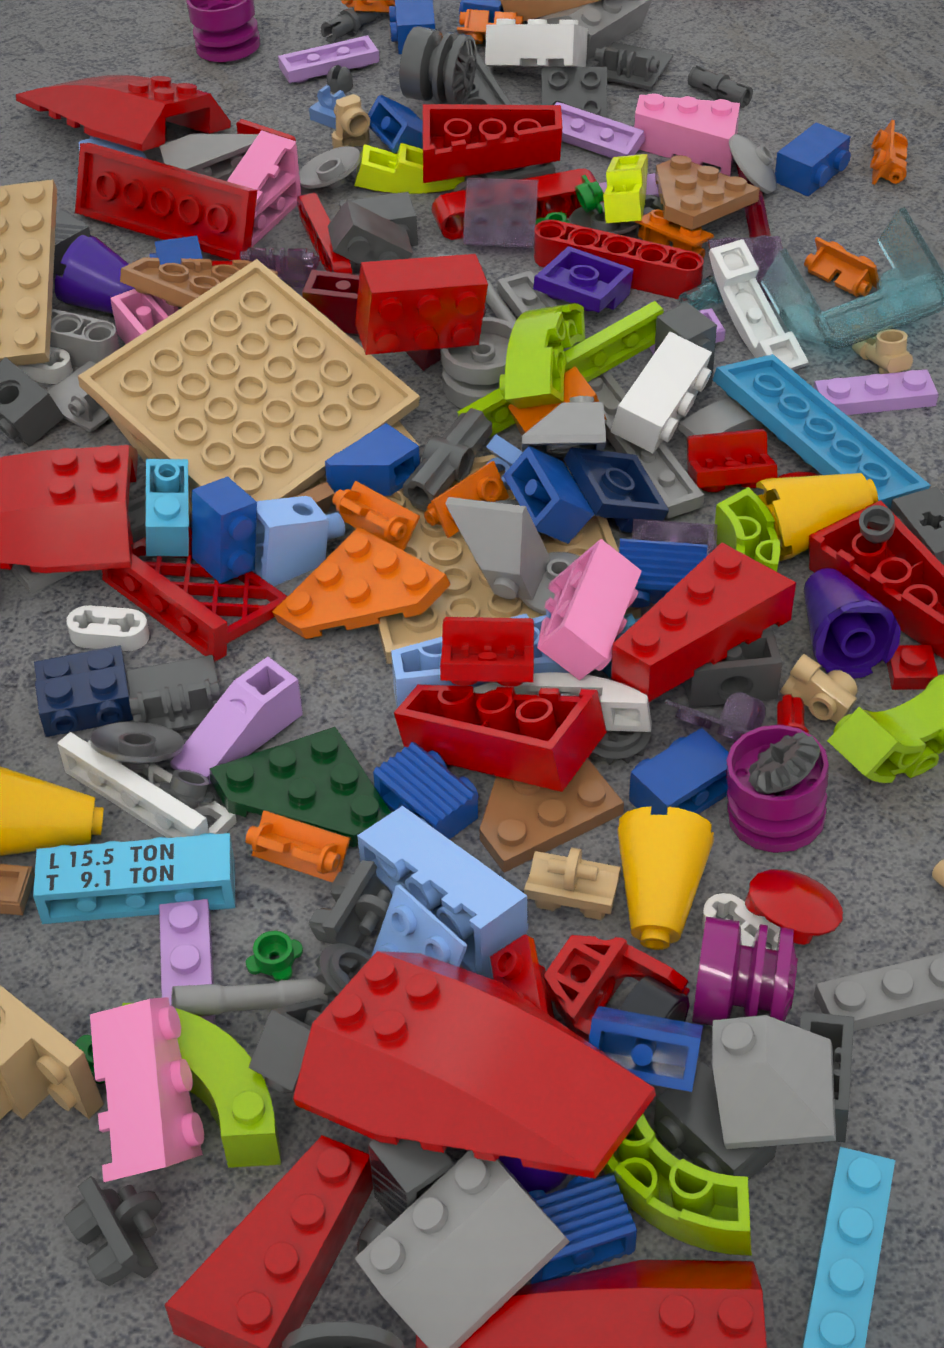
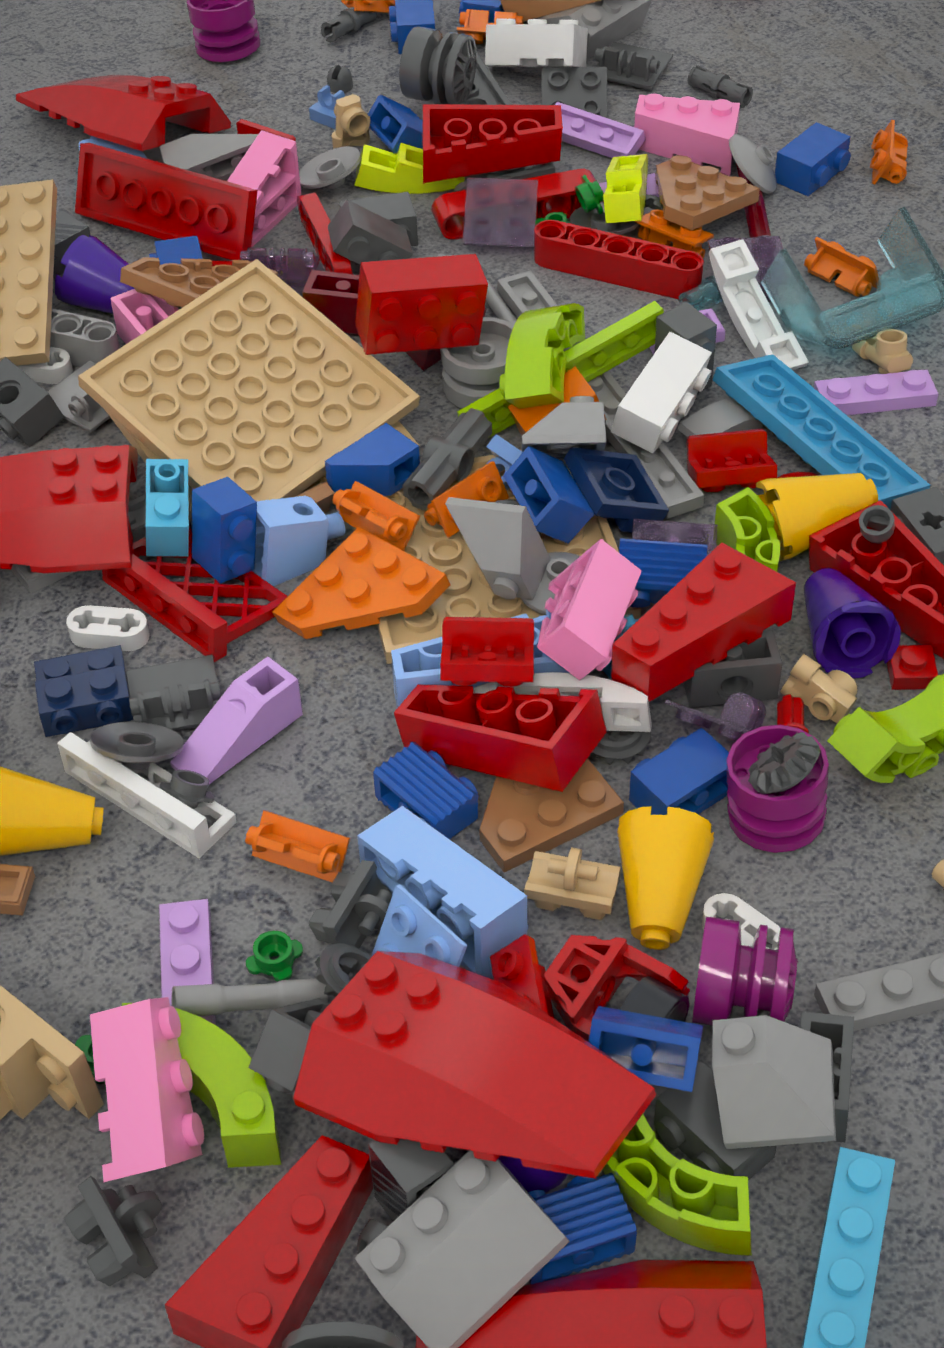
medium azure brick [33,833,235,924] -> none
dark green plate [210,727,391,847] -> none
lavender plate [278,35,379,83] -> none
dark purple plate [533,246,633,313] -> none
red dish [745,869,843,945] -> none

